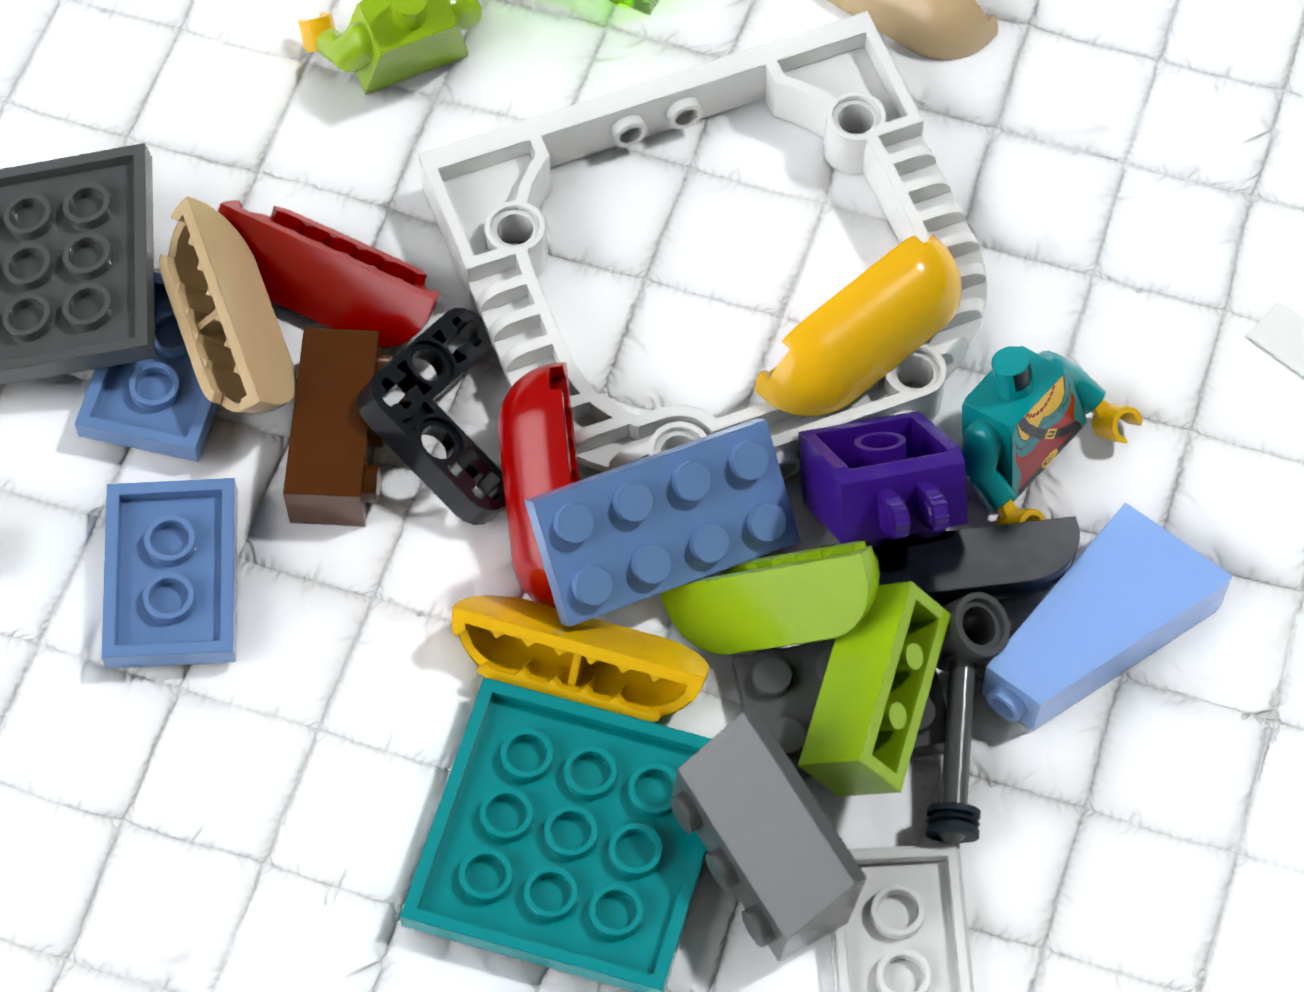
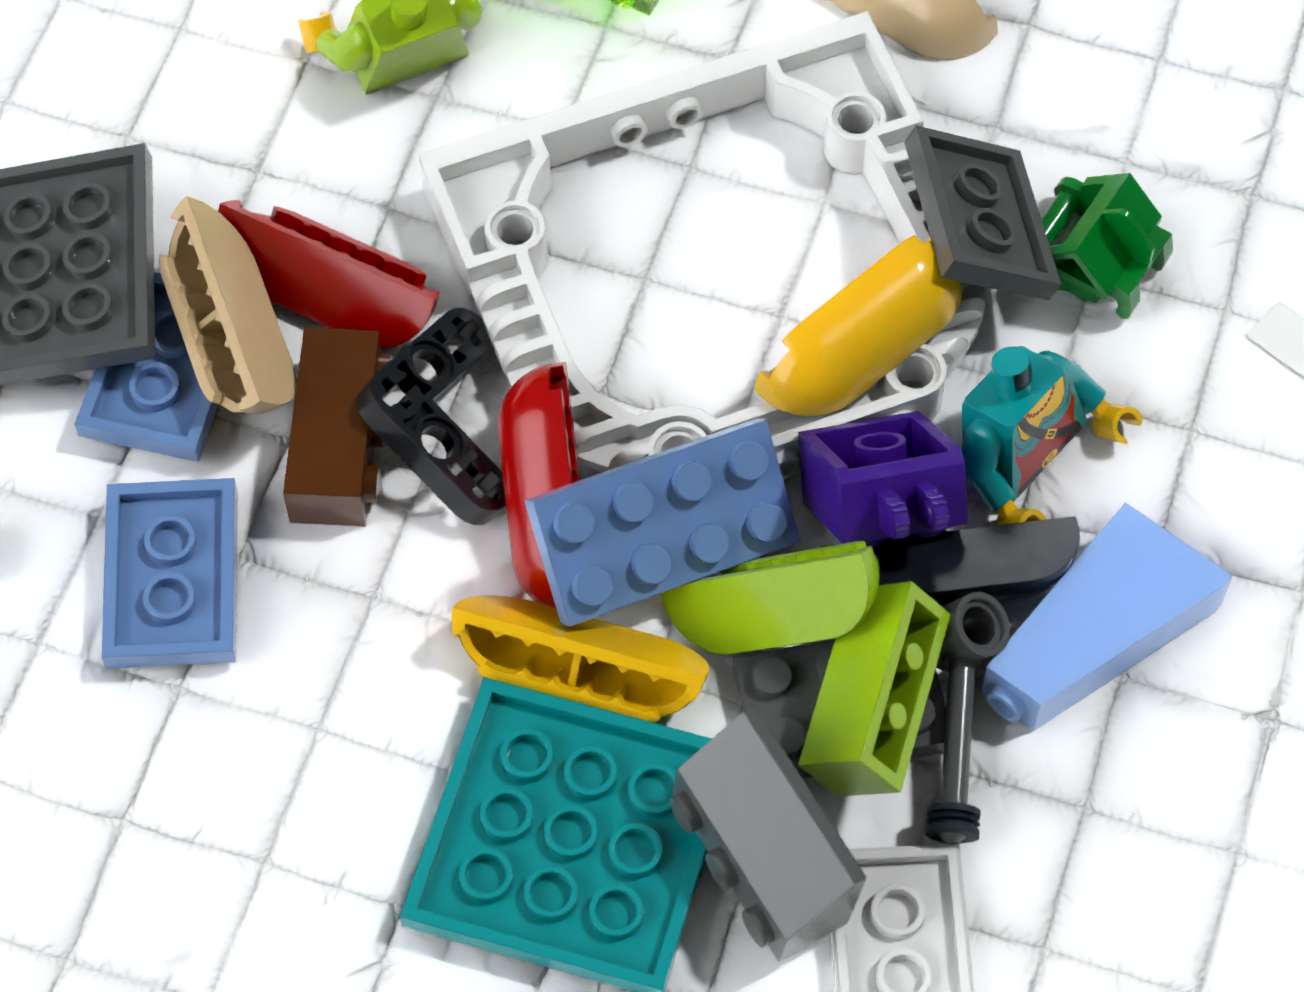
none -> dark grey plate [904,125,1061,301]
none -> green piece [1041,173,1173,319]

